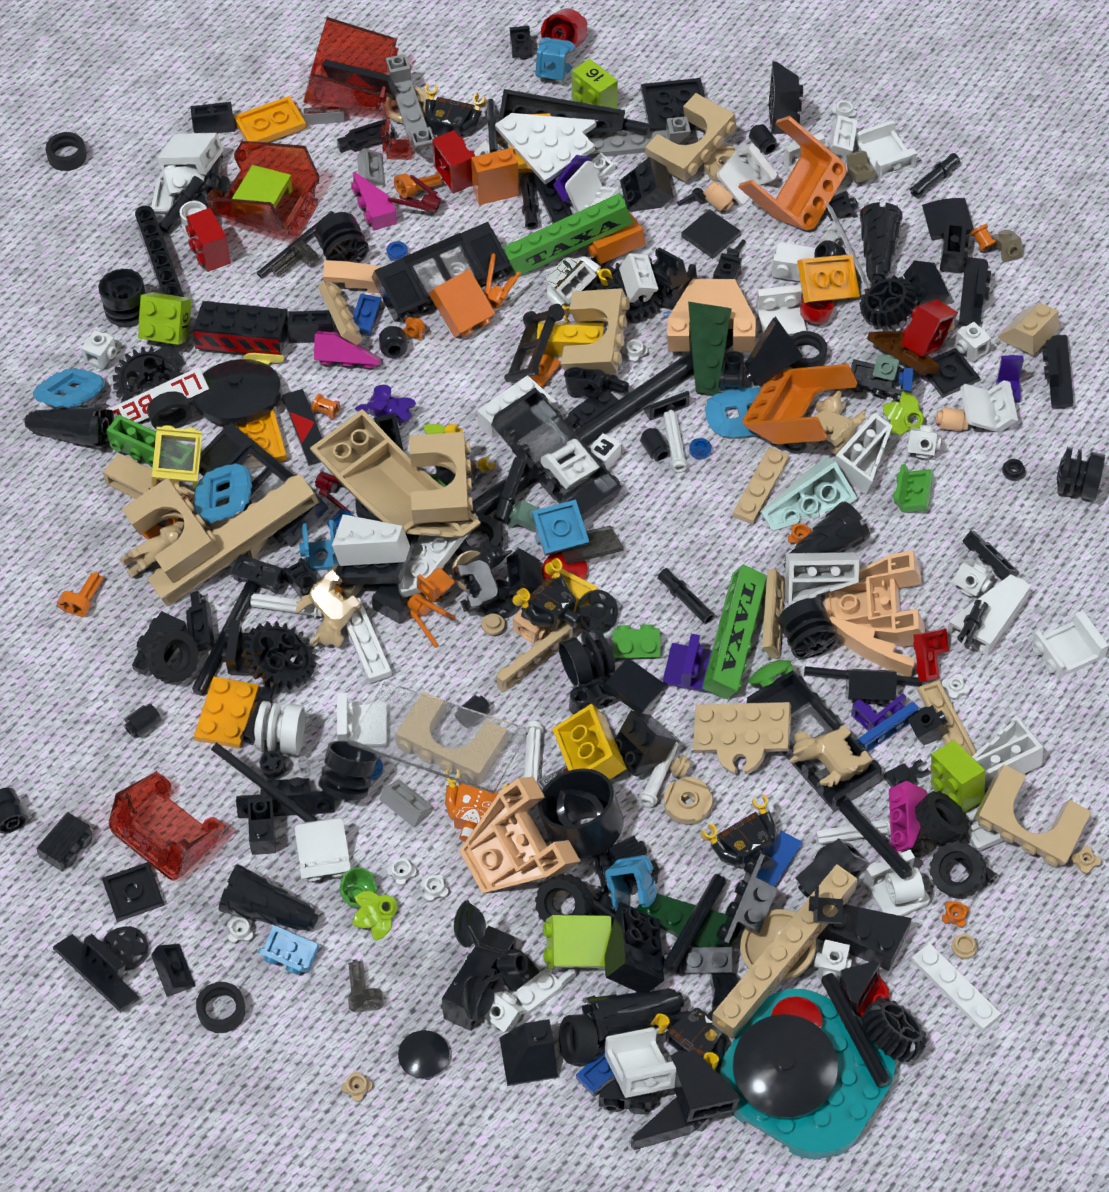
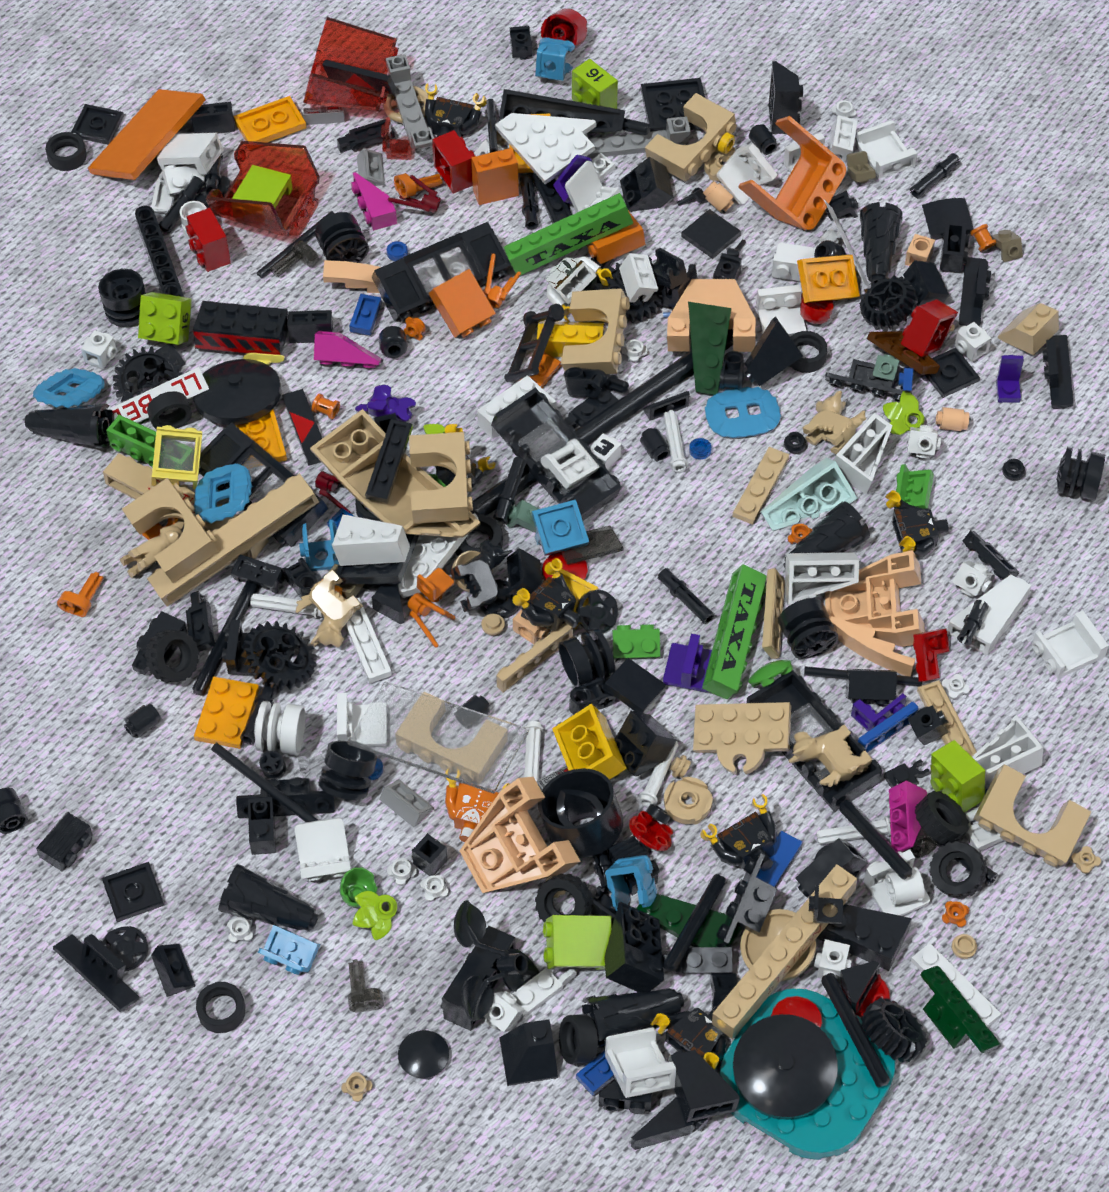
clear red windscreen [109,771,226,881] -> none
tan plate [318,281,363,345] -> none
orange windscreen [742,364,857,445] -> none
white bracket [960,380,1018,432] -> none
none -> black tile [71,104,124,145]
none -> orange tile [88,89,206,180]
none -> black tile [365,419,413,503]
none -> black brick [412,833,448,876]
none -> red dish [629,811,673,851]
none -> black tile [646,803,671,825]
none -> yellow tile [717,132,735,154]
none -> torso [885,491,949,557]
none -> light nougat brick [905,234,935,266]
none -> dark green bracket [920,966,1000,1053]

